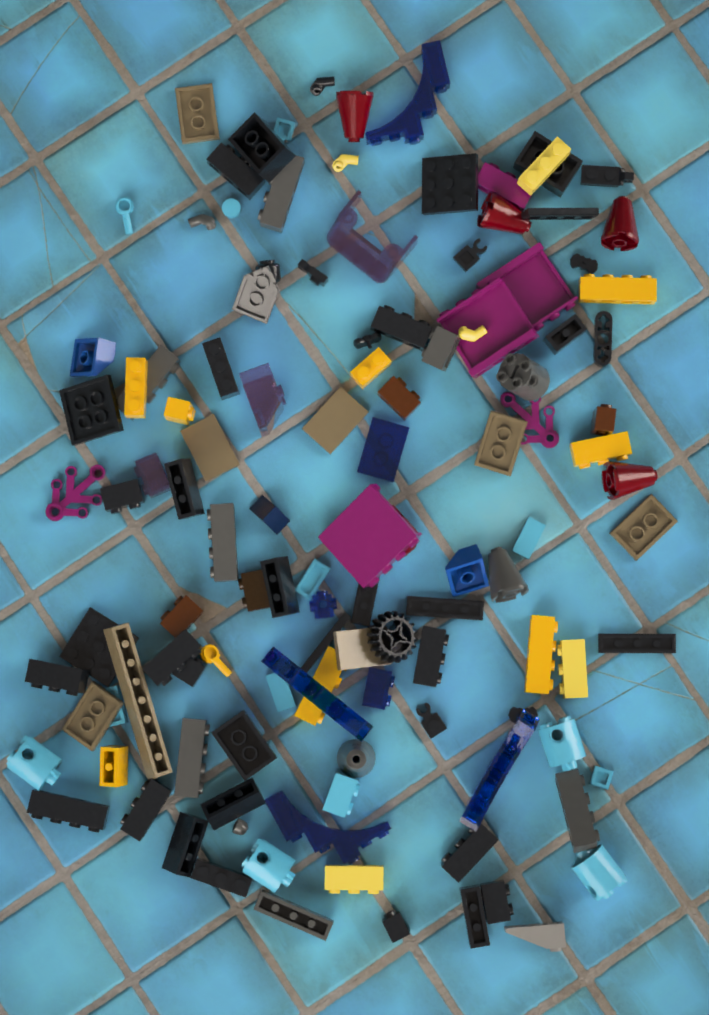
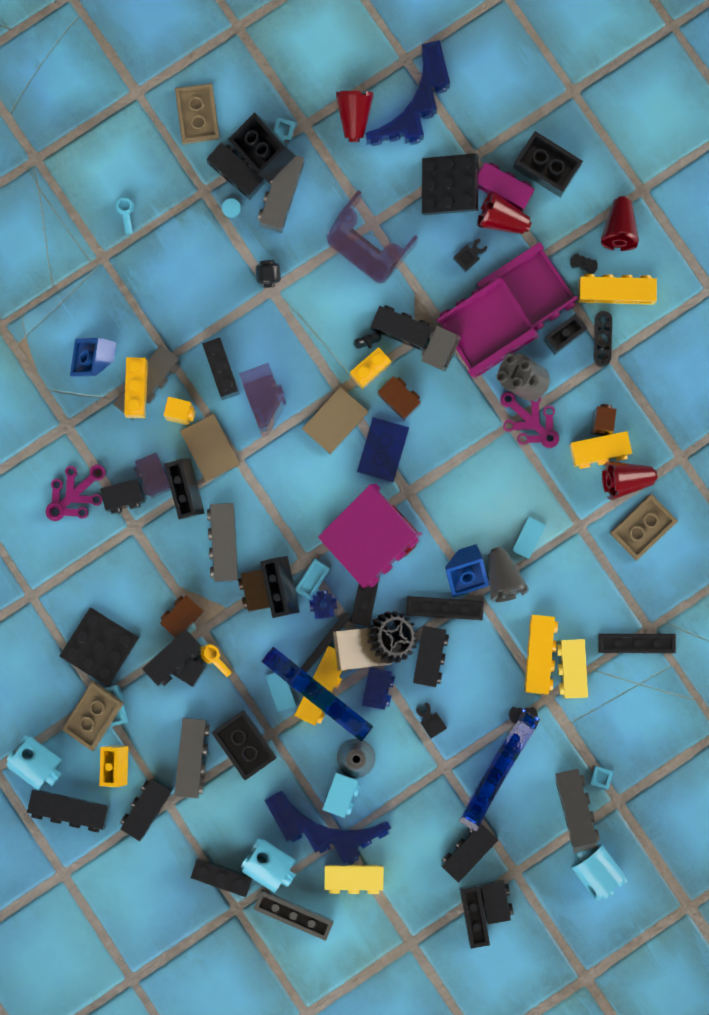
black brick [25,659,90,696] -> none
black plate [59,375,124,446] -> none
dark tan brick [103,622,173,779] -> none
black brick [162,812,208,877] -> none
dark grey arm [188,214,216,230] -> none
black brick [200,777,266,830] -> none
tile [232,265,280,324] -> none
dark grey hinge [232,818,248,835] -> none
dark blue slope [249,495,290,535] -> none
black plate [298,259,328,287] -> none
black arm [310,76,335,96] -> none
light yellow arm [332,154,359,172] -> none
black brick [382,910,410,943] -> none
light yellow arm [458,325,488,342] -> none
dark tan tile [474,410,528,476] -> none
light grey slope [504,921,566,952] -> none
light yellow brick [517,136,571,196] -> none
black tile [521,208,599,220] -> none
medium azure cylinder [537,715,586,772] -> none
black hinge [580,165,634,187] -> none

